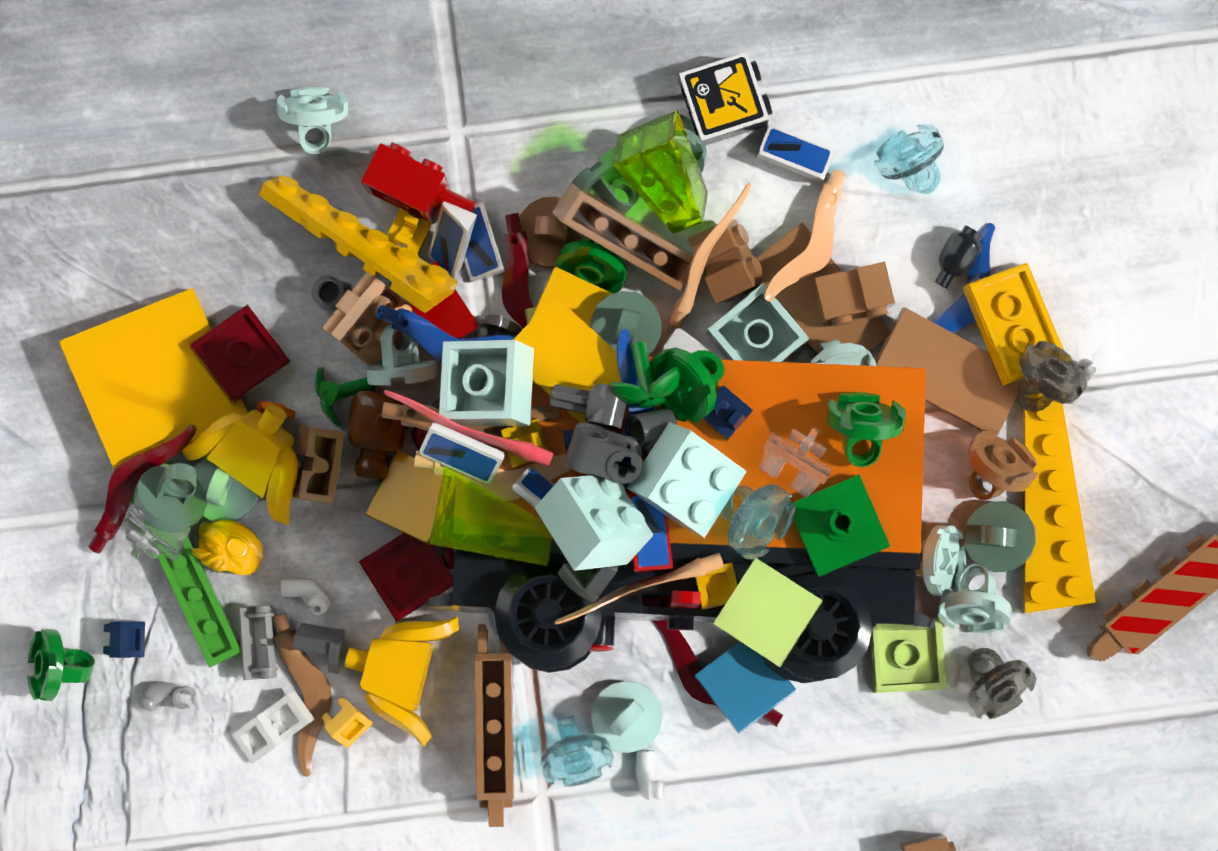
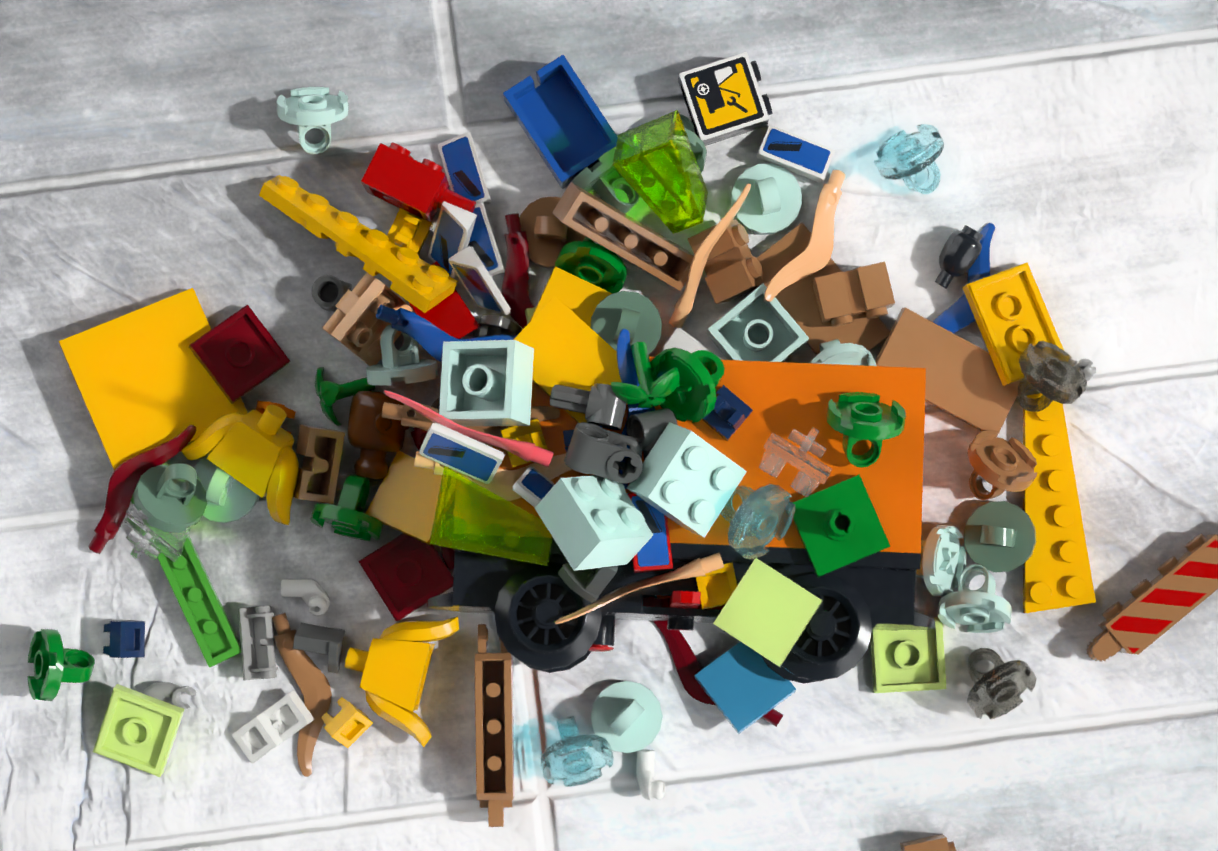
yellow hat [191,519,264,575] -> none
none -> yellowish green tile [93,684,185,777]
none -> green tile [310,474,383,541]
none -> blue slope [438,132,492,205]
none -> slope [449,246,511,315]
none -> blue piece [503,55,621,189]
none -> light aqua tile [731,163,802,235]

